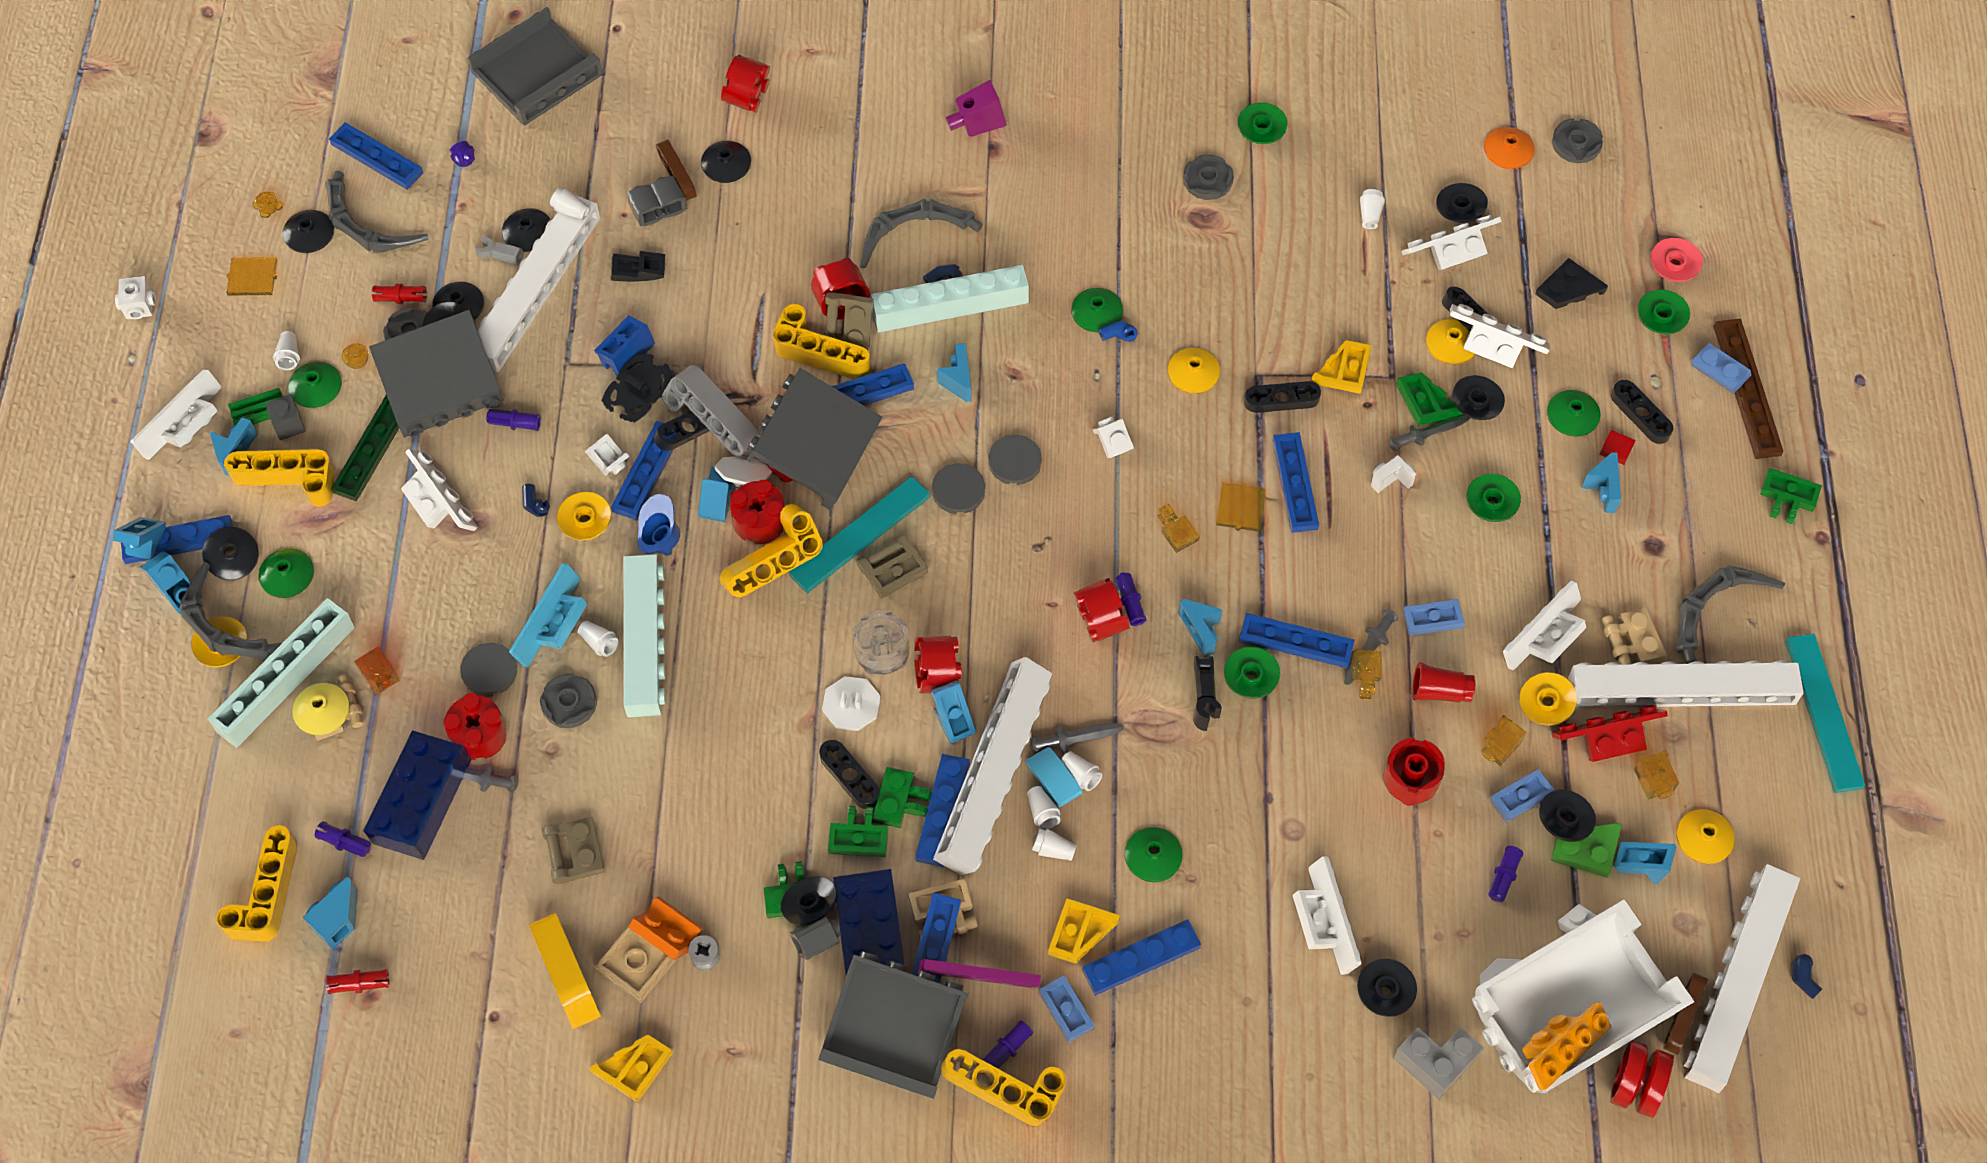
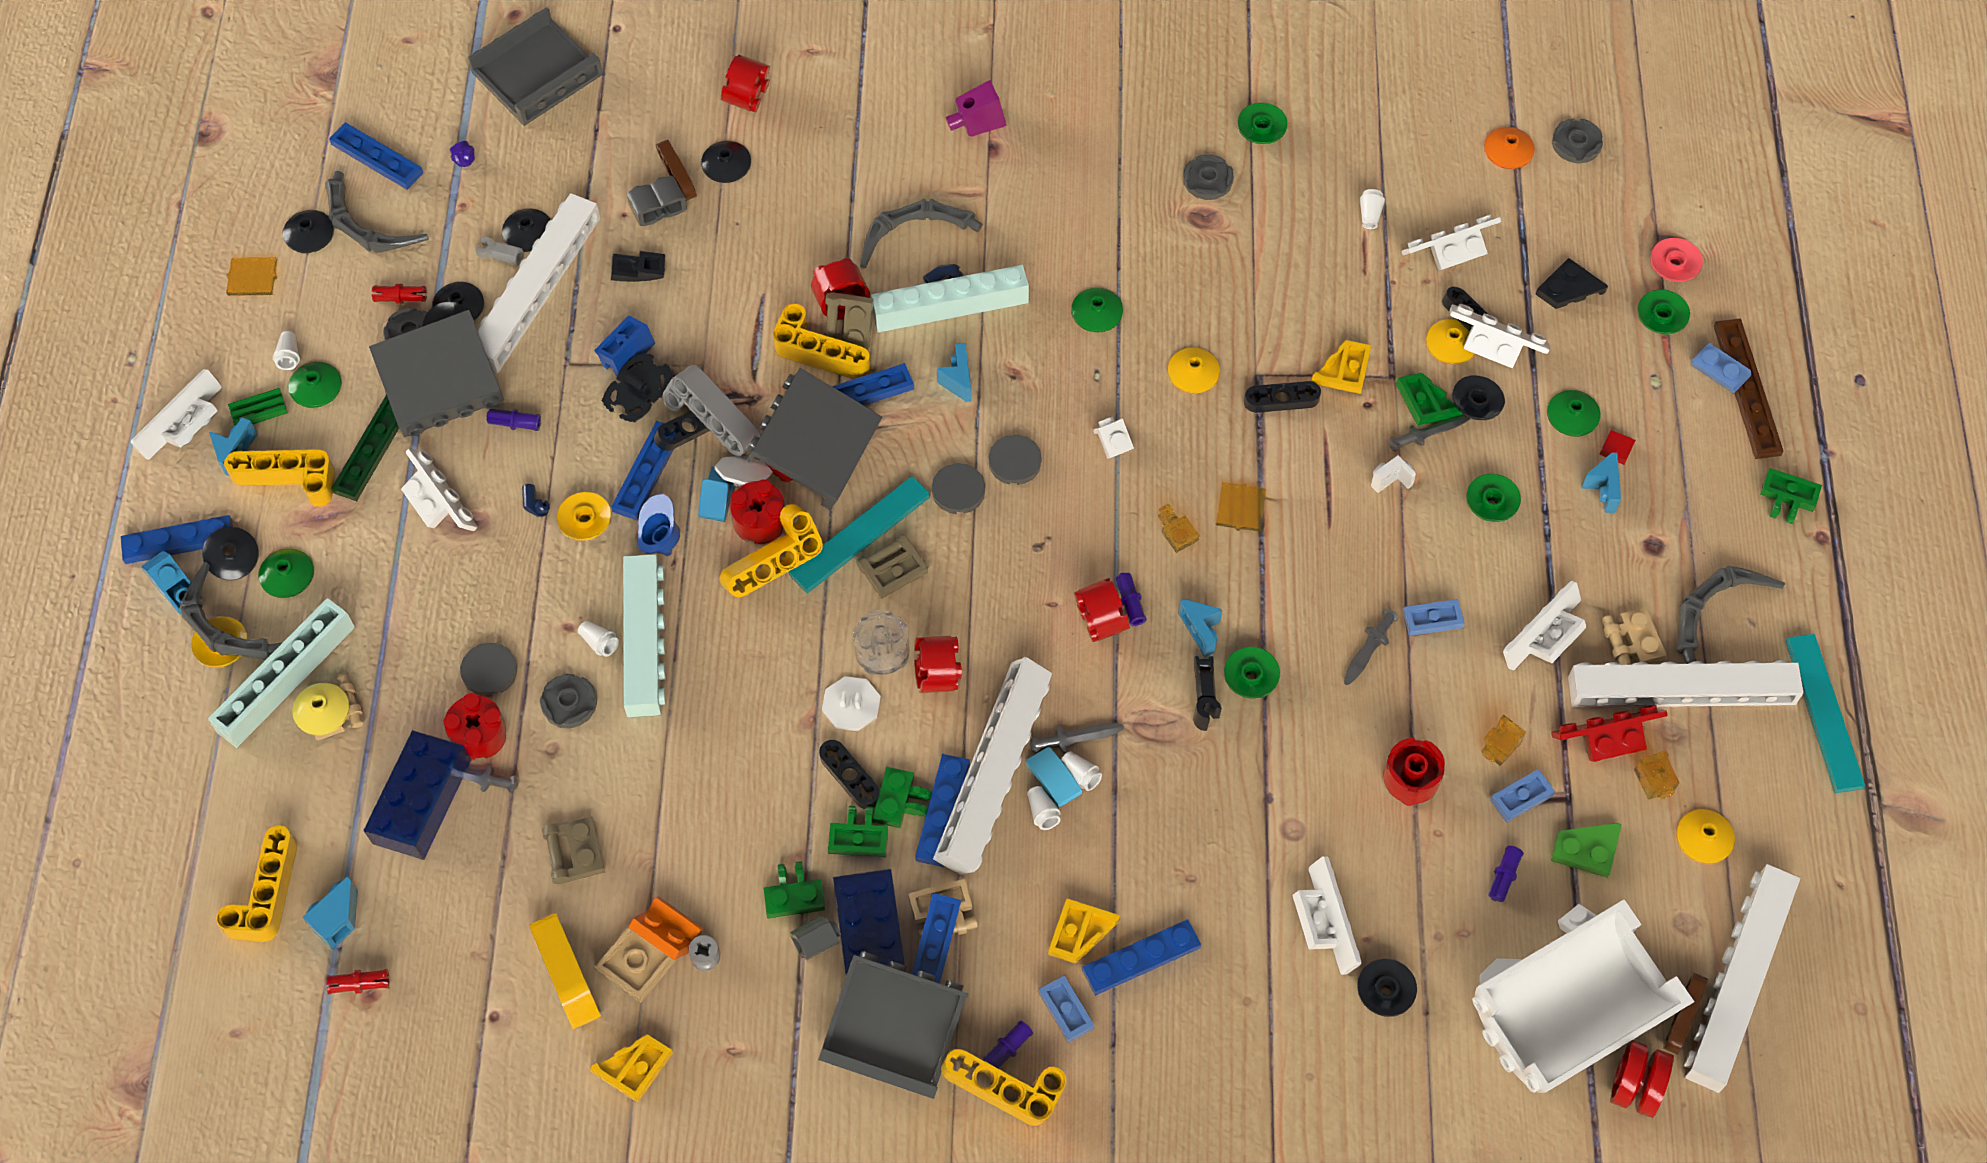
dark azure slope [113,517,166,560] -> none
white brick [115,276,156,319] -> none
clear yellow plate [252,191,283,218] -> none
dark grey brick [265,395,306,440] -> none
dark purple axle [314,821,371,857] -> none
clear yellow plate [342,343,369,369] -> none
clear orange brick [354,646,400,696] -> none
medium azure bracket [509,563,587,667] -> none
white cone [550,187,590,220] -> none
white bracket [585,434,630,476] -> none
black dish [781,876,837,925] -> none
magenta tile [918,959,1041,988] -> none
dark azure slope [931,680,976,744] -> none
white cone [1032,828,1077,861] -> none
blue arm [1099,321,1138,342] -> none
green dish [1125,827,1183,882] -> none
blue plate [1239,613,1355,669] -> none
blue plate [1272,432,1319,533] -> none
clear yellow plate [1352,649,1382,699] -> none
light grey brick [1393,1027,1484,1100] -> none
red plant [1412,662,1476,703] -> none
black dish [1436,183,1488,223] -> none
yellow dish [1519,673,1577,725] -> none
light orange bracket [1522,1002,1611,1090] -> none
black dish [1539,790,1596,842] -> none
black beam [1611,380,1673,444] -> none
dark azure slope [1614,842,1677,884] -> none
dark blue arm [1792,954,1822,999] -> none

